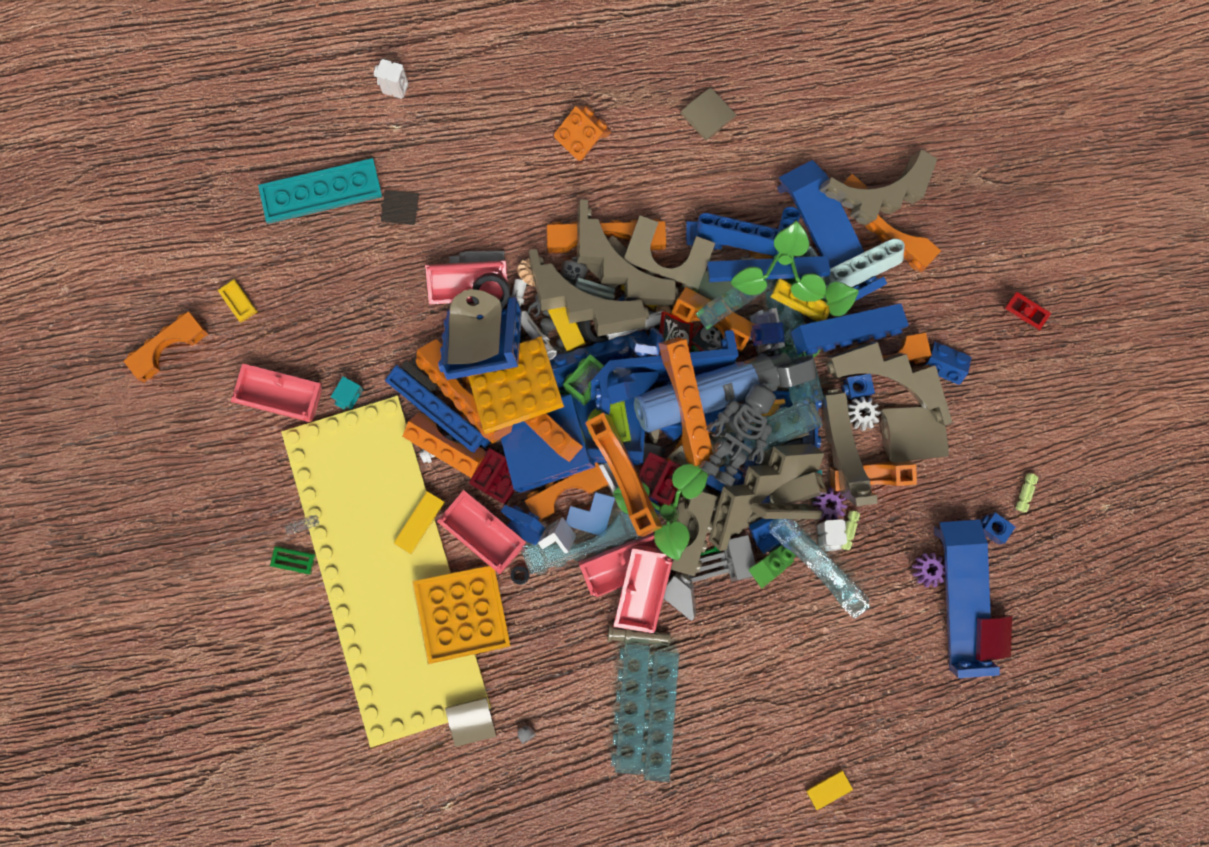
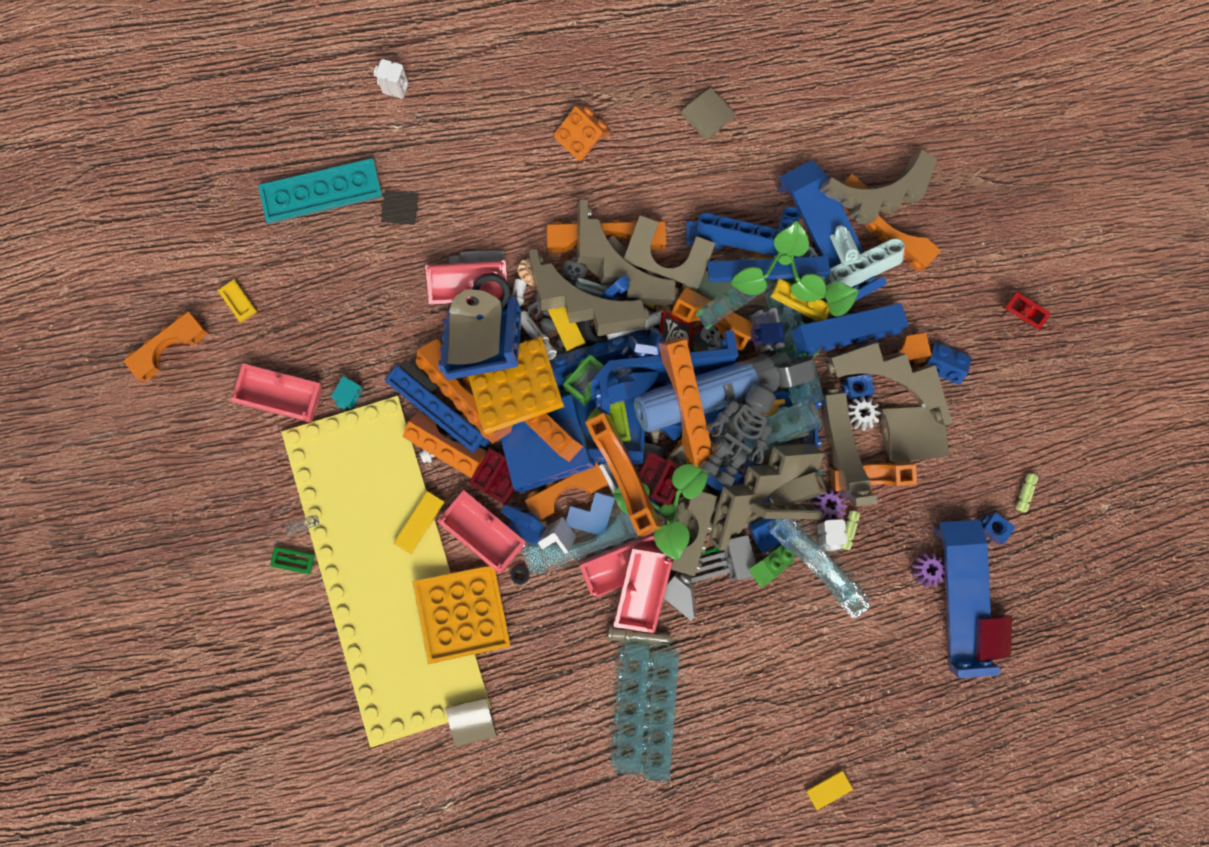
light grey hinge [517,725,536,744] -> none
none -> blue plate [600,274,631,301]
none -> light aqua hinge [830,225,862,266]

